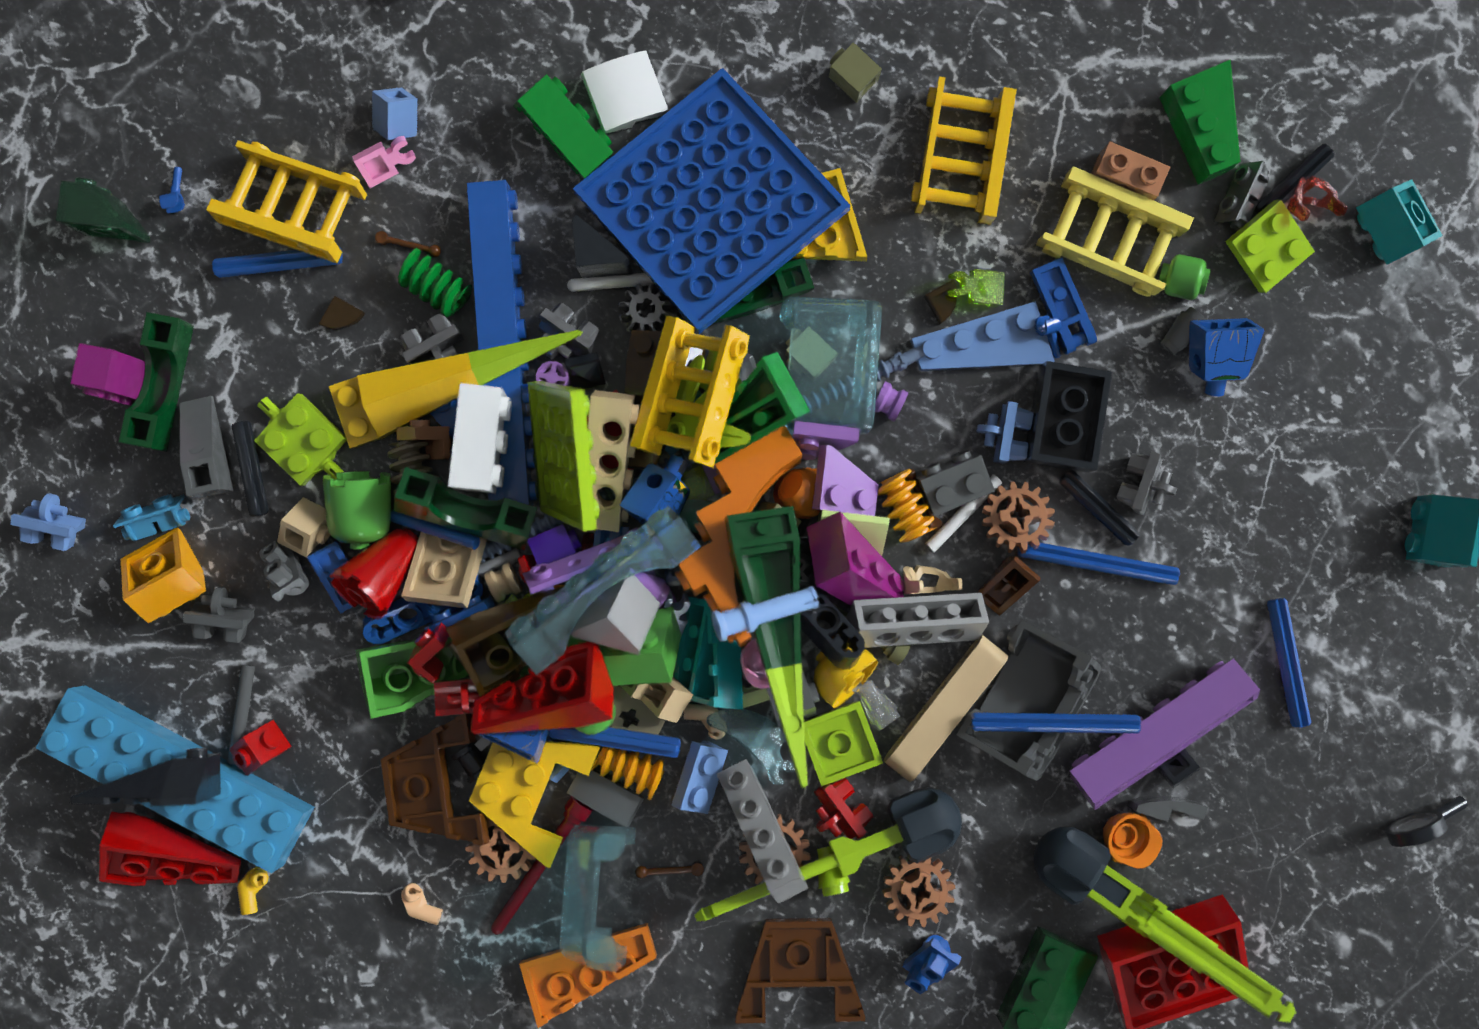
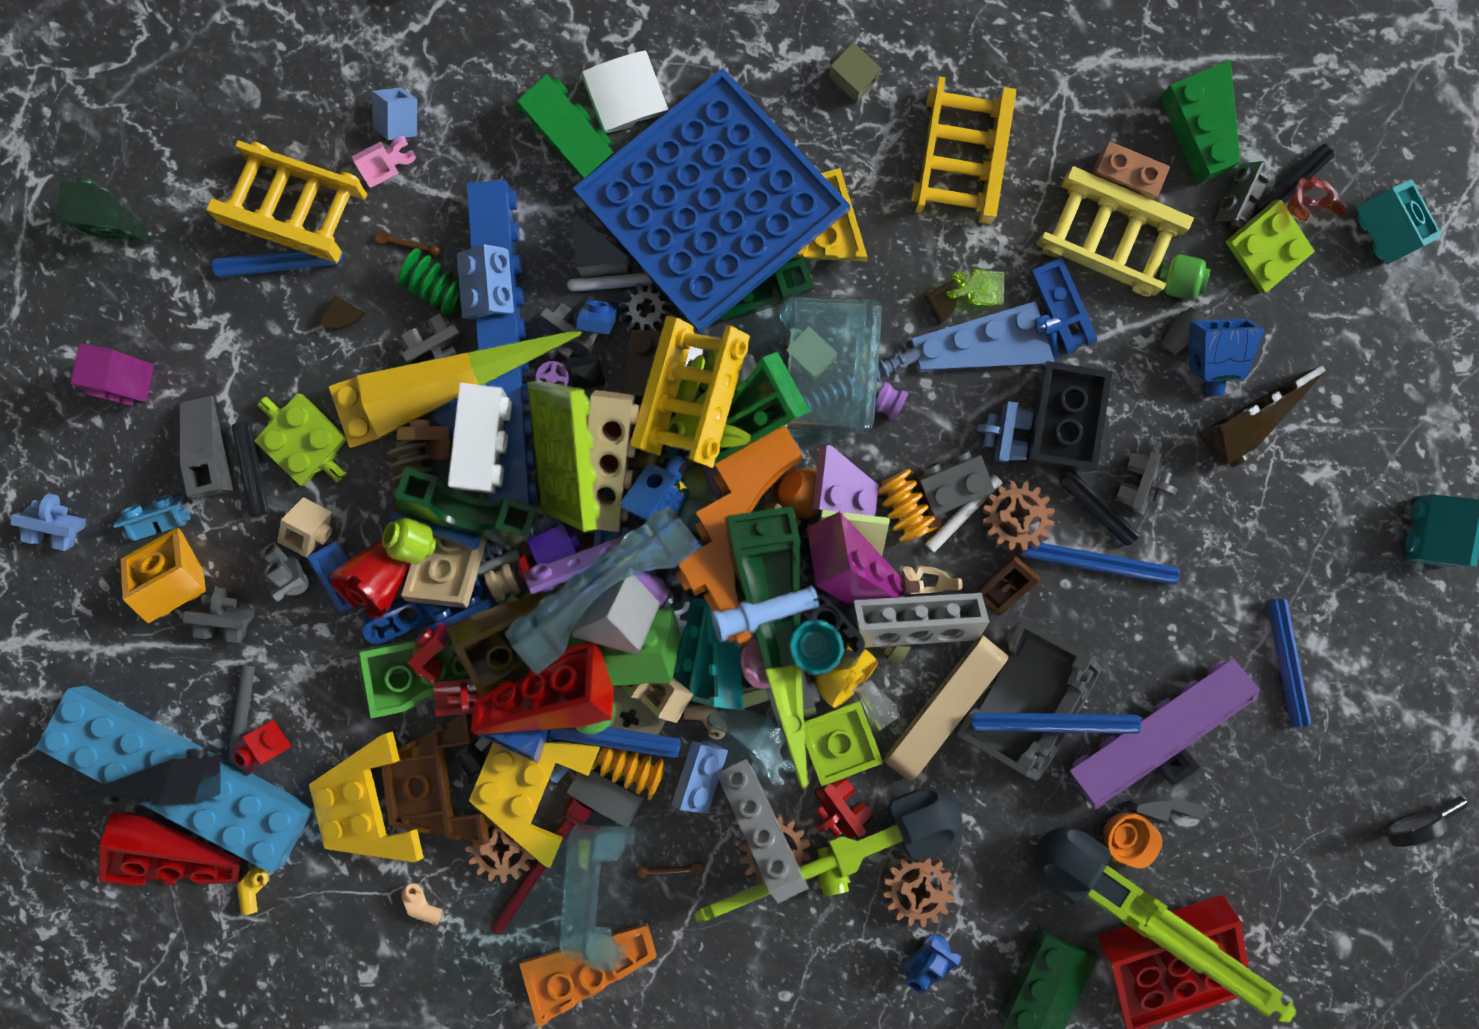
dark green arch [119,312,194,452] -> none
blue hand [159,167,185,214] -> none
bright green cylinder [323,471,391,549] -> none
reddish brown wing [736,918,865,1023] -> none
medium lavender wing [792,421,860,460] -> none
none -> yellow wing [309,731,424,862]
none -> lime head [382,516,436,565]
none -> medium blue bracket [457,244,514,320]
none -> blue plate [576,299,619,335]
none -> teal hair [789,620,843,675]
none -> dark brown wedge [1198,365,1326,468]

